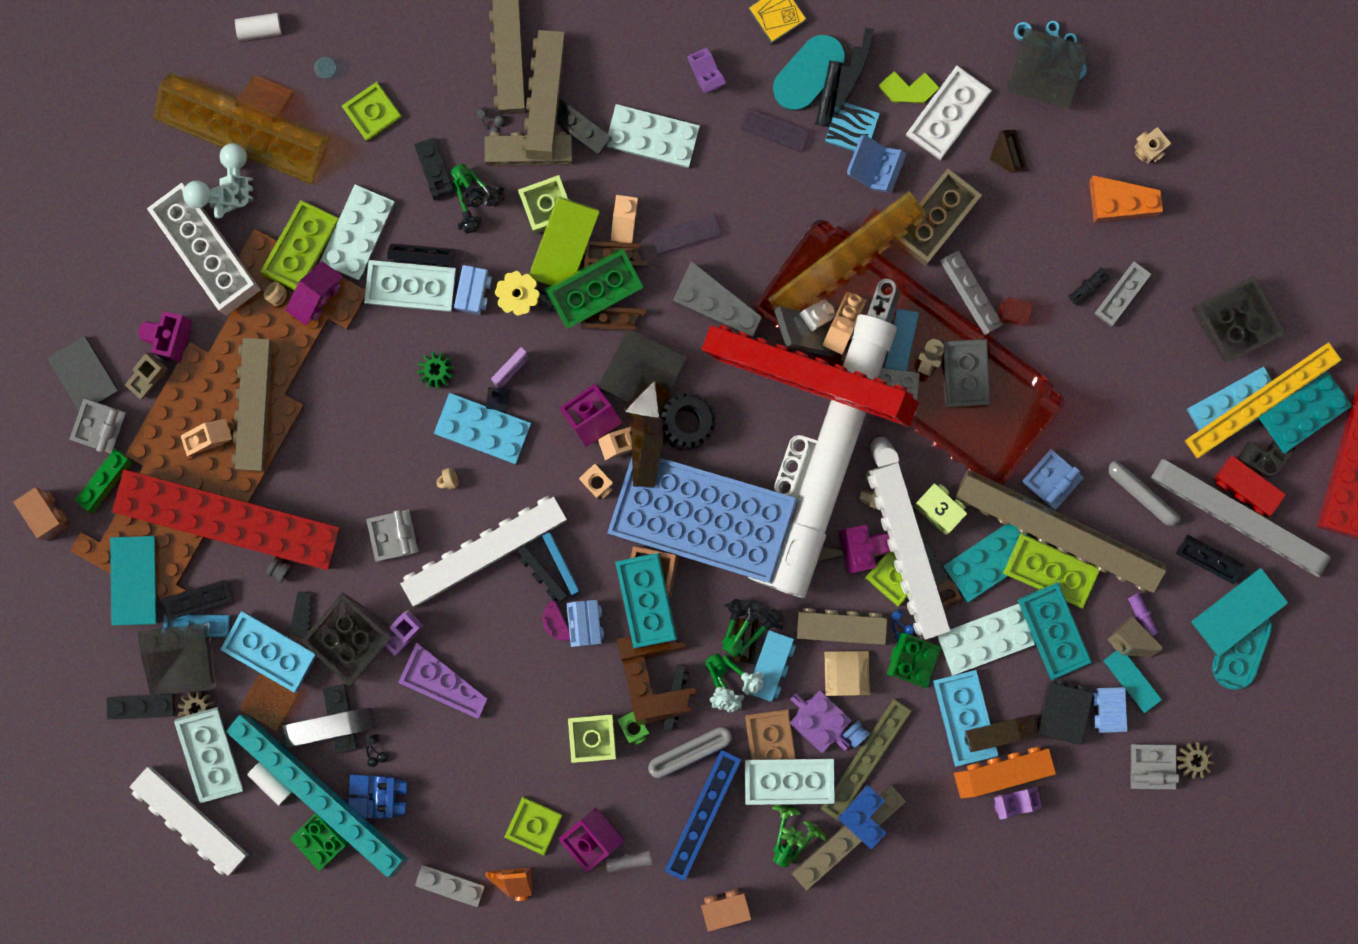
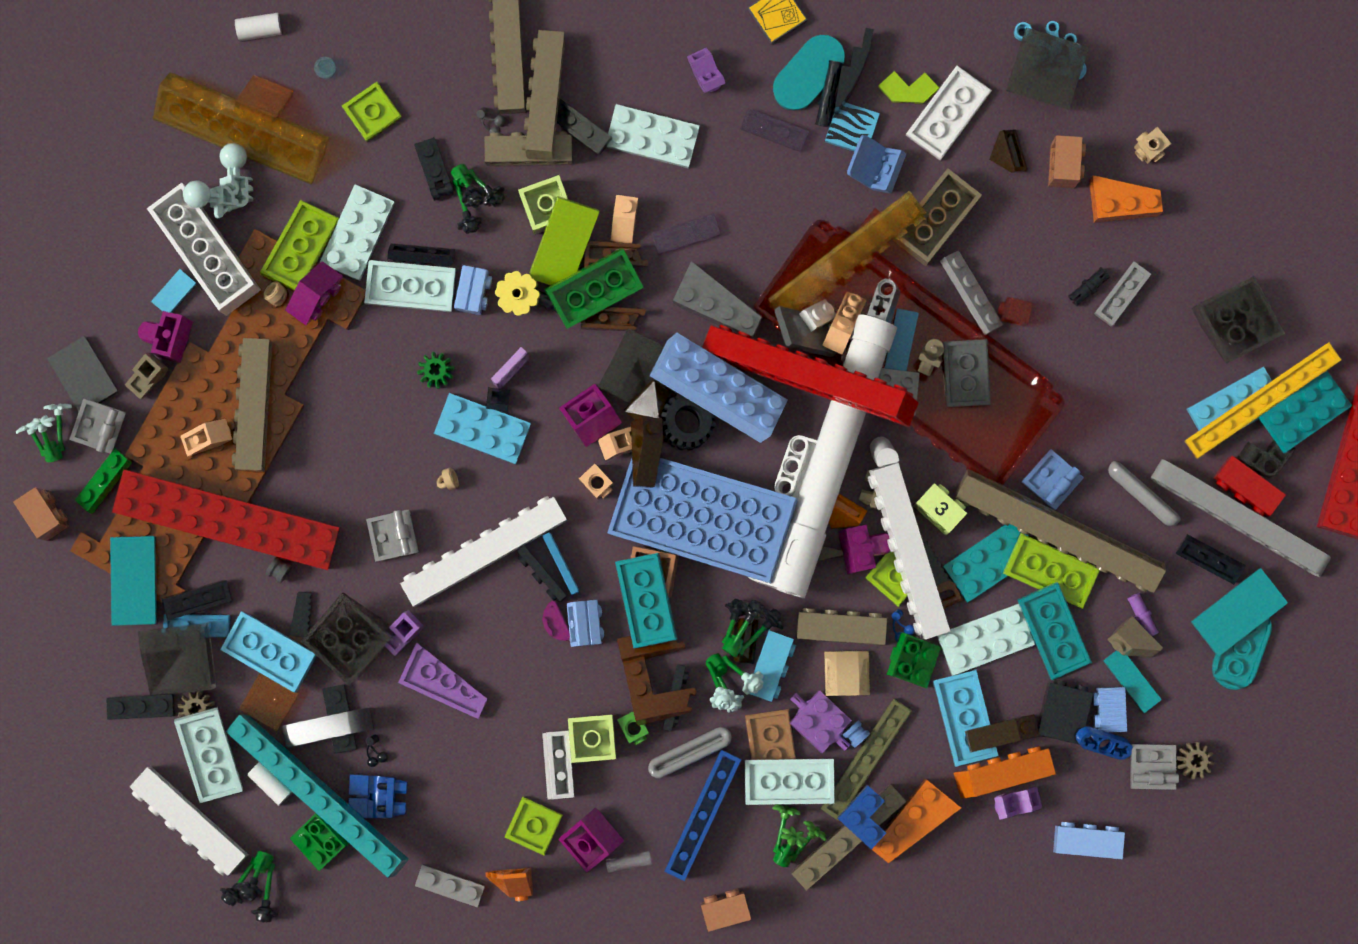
none -> plant [16,403,72,463]
none -> medium azure tile [151,269,197,313]
none -> black plant [220,851,278,923]
none -> white brick [542,731,574,800]
none -> light blue brick [650,333,787,443]
none -> orange slope [829,493,867,529]
none -> orange wedge [872,779,961,863]
none -> nougat brick [1048,135,1086,188]
none -> light blue brick [1053,822,1125,859]
none -> blue beam [1076,726,1133,760]

